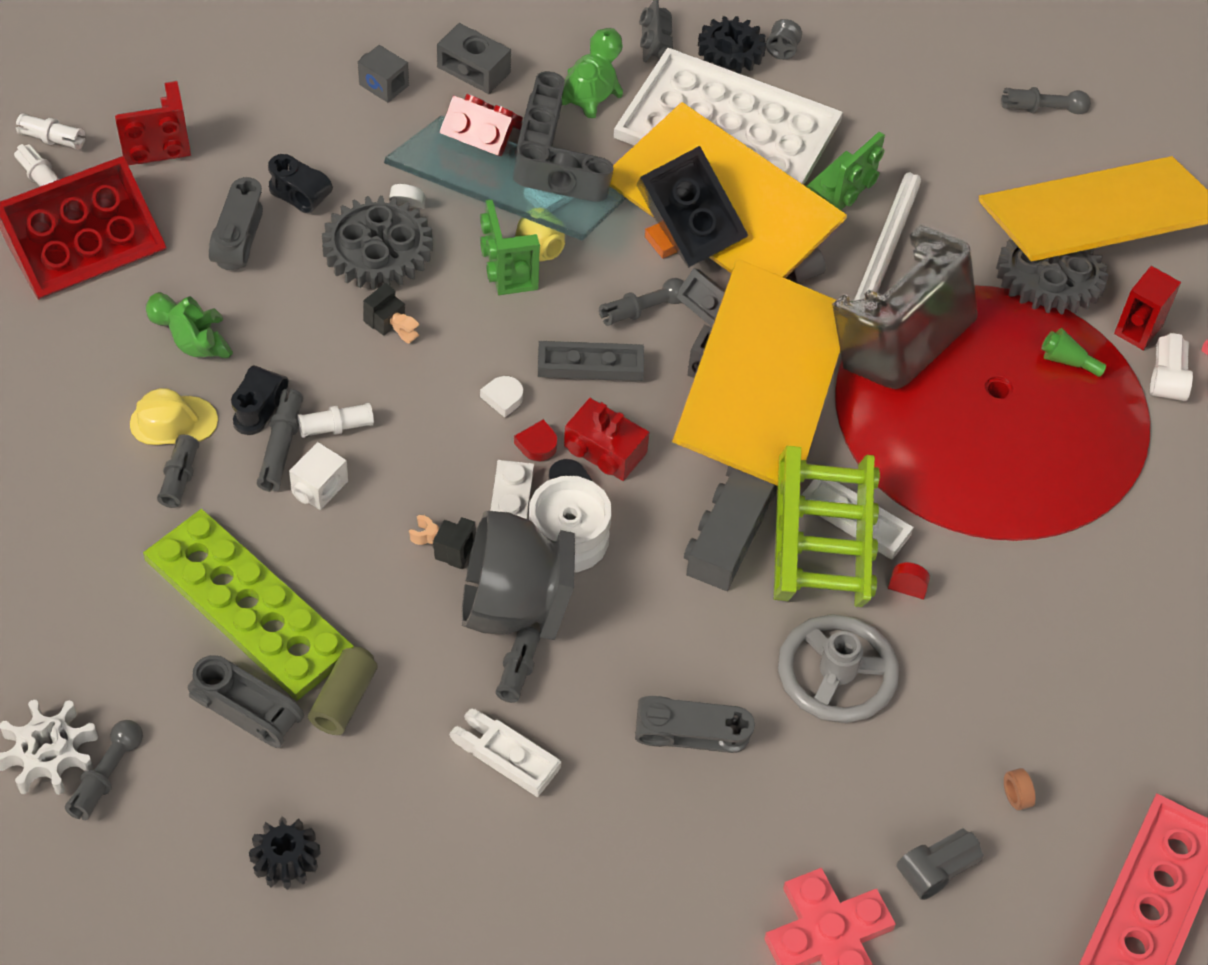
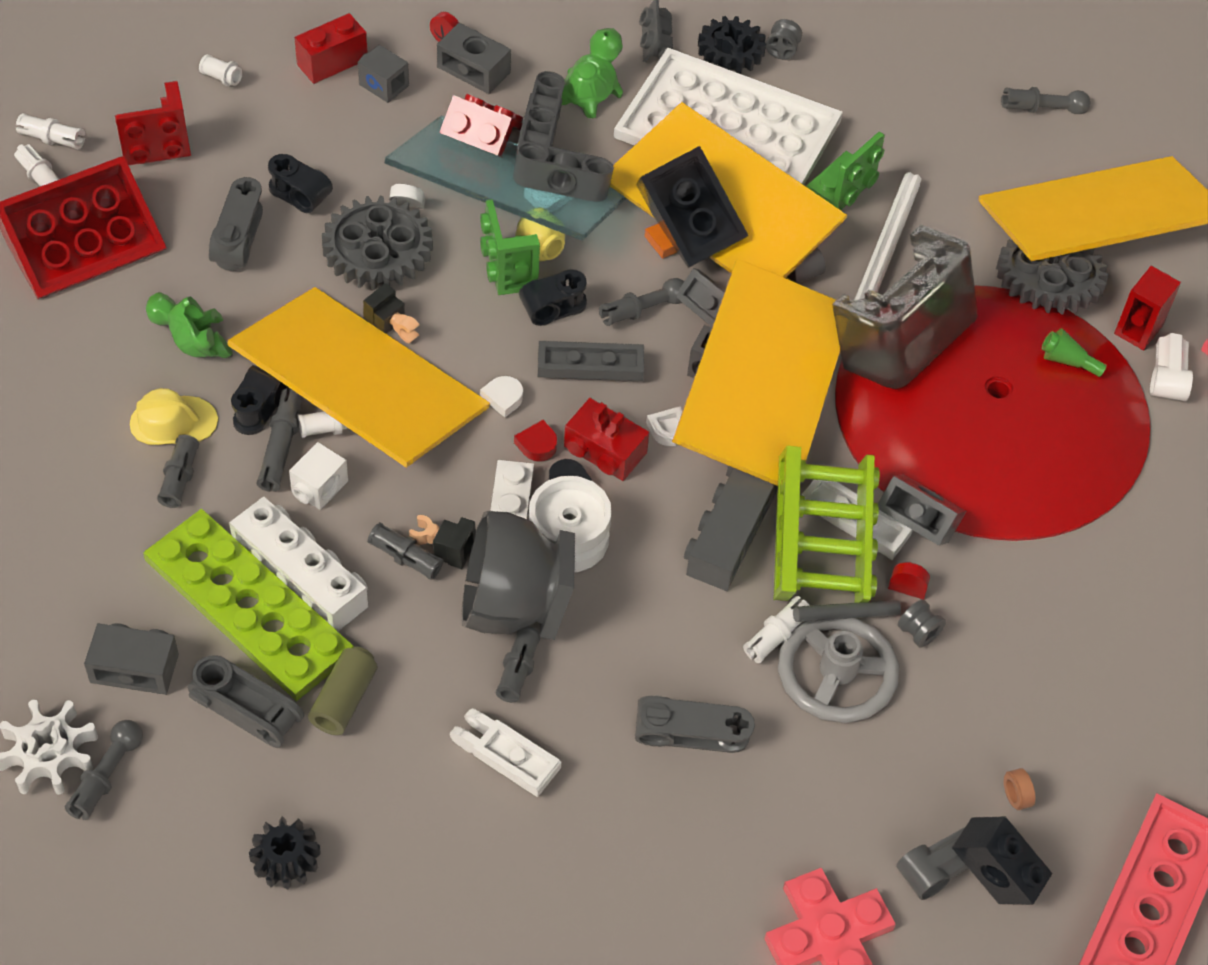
none -> dark grey brick [84,623,179,695]
none -> white pin [199,54,242,87]
none -> yellow piece [227,287,490,468]
none -> white brick [229,496,368,631]
none -> red brick [294,13,368,84]
none -> dark grey pin [367,522,444,580]
none -> red tile [430,11,459,42]
none -> black piece [519,269,587,326]
none -> white tile [646,406,682,446]
none -> white pin [743,596,809,664]
none -> dark grey bar [793,600,901,622]
none -> dark grey brick [878,474,967,546]
none -> dark grey wheel [897,599,946,648]
none -> black brick [952,816,1053,905]

